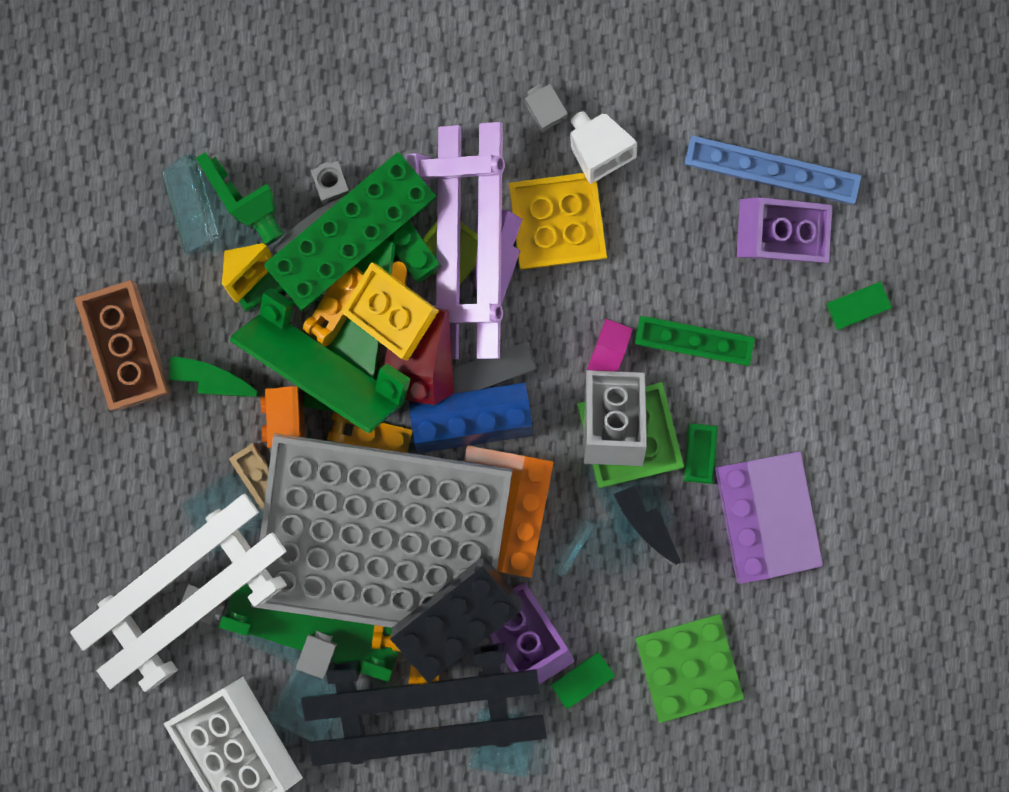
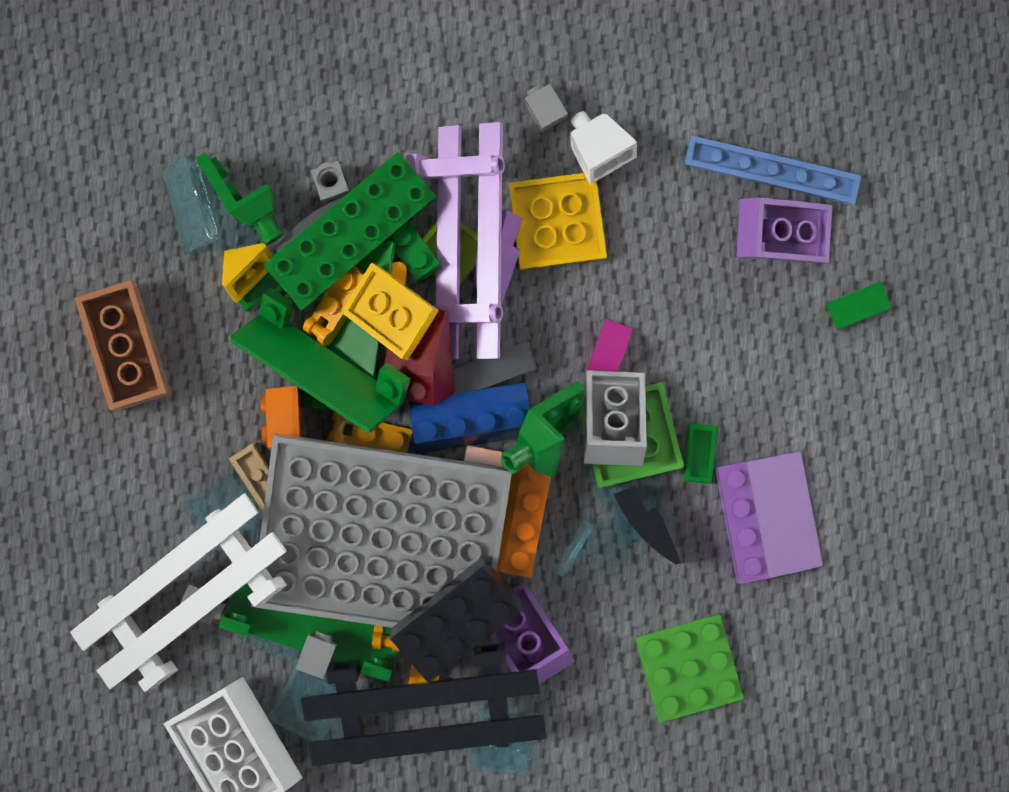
green slope [169,356,260,398] -> none
green tile [550,652,615,709] -> none
green plate [634,316,755,367] -> none
none -> green plate [501,381,585,477]

